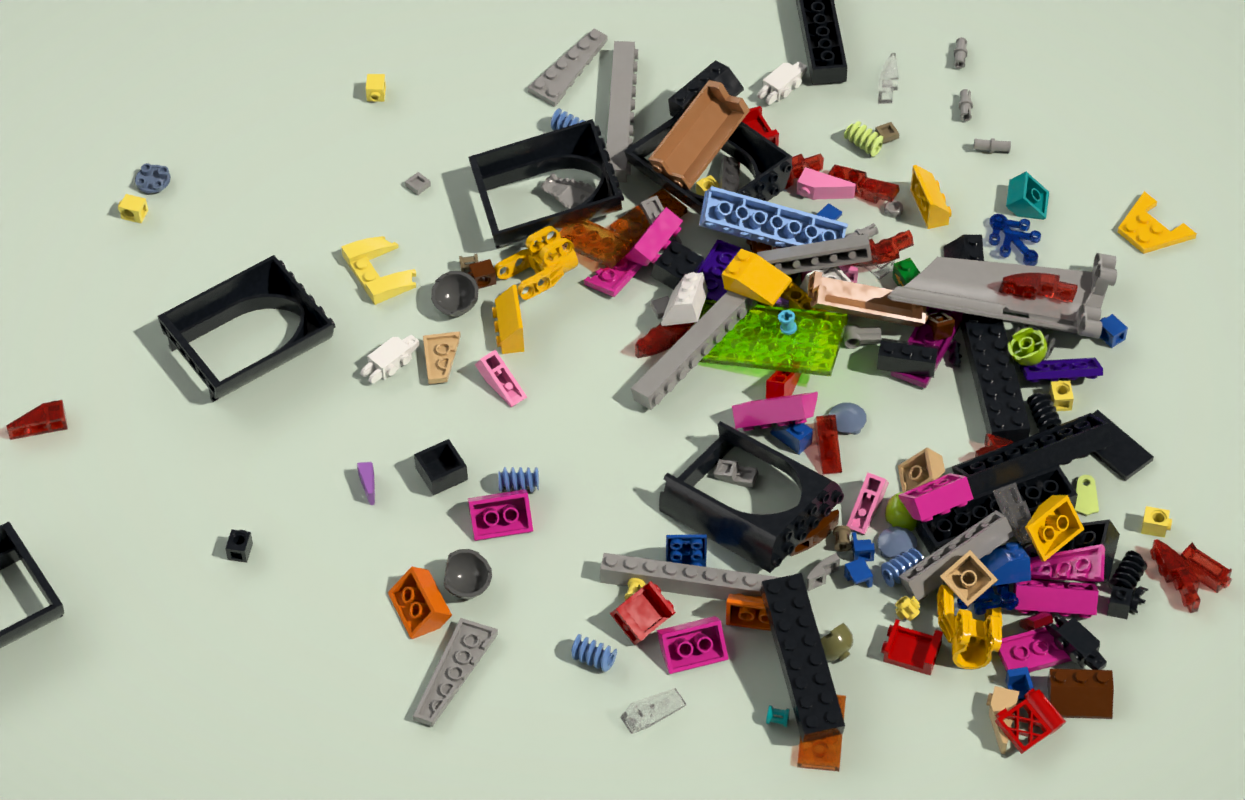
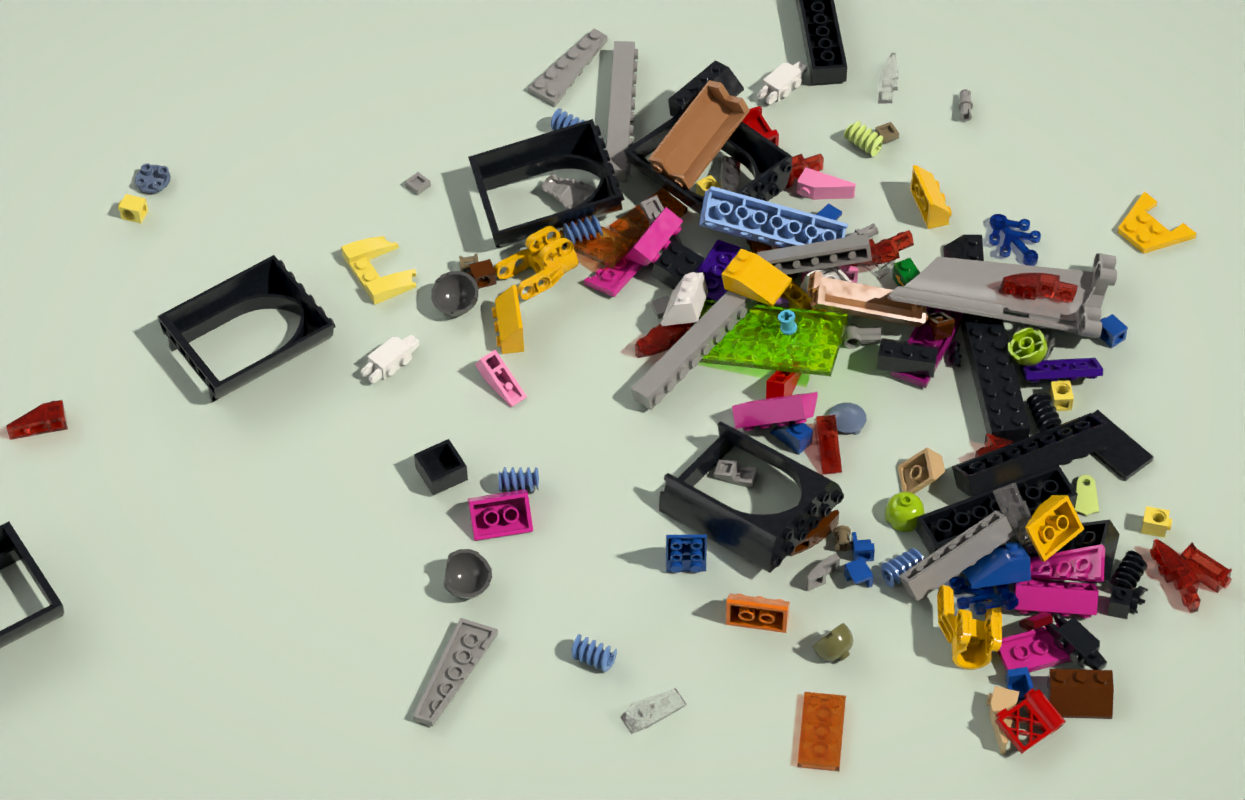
black brick [225,529,253,563] -> none
medium lavender slope [357,462,375,505] -> none
light yellow brick [366,74,386,102] -> none
orange slope [388,566,452,639] -> none
tan wing [423,331,461,384] -> none
light grey brick [600,553,780,600] -> none
panel [610,581,676,645] -> none
light yellow bush [624,578,645,601] -> none
dark pink slope [657,616,729,674] -> none
black brick [760,573,845,743] -> none
teal bush [766,705,790,727] -> none
clear red slope [828,165,900,204] -> none
bright pink slope [847,473,889,535] -> none
sand blue dish [878,526,917,559] -> none
red panel [881,619,943,676] -> none
light grey tile [884,200,903,218] -> none
light yellow gear [895,596,920,621] -> none
dark pink slope [898,473,974,522] -> none
tan slope [940,550,998,607] -> none
light grey pin [954,37,968,69] -> none
light grey pin [974,138,1011,153] -> none
teal slope [1006,171,1049,220] -> none
none -> medium blue piece [563,215,603,245]

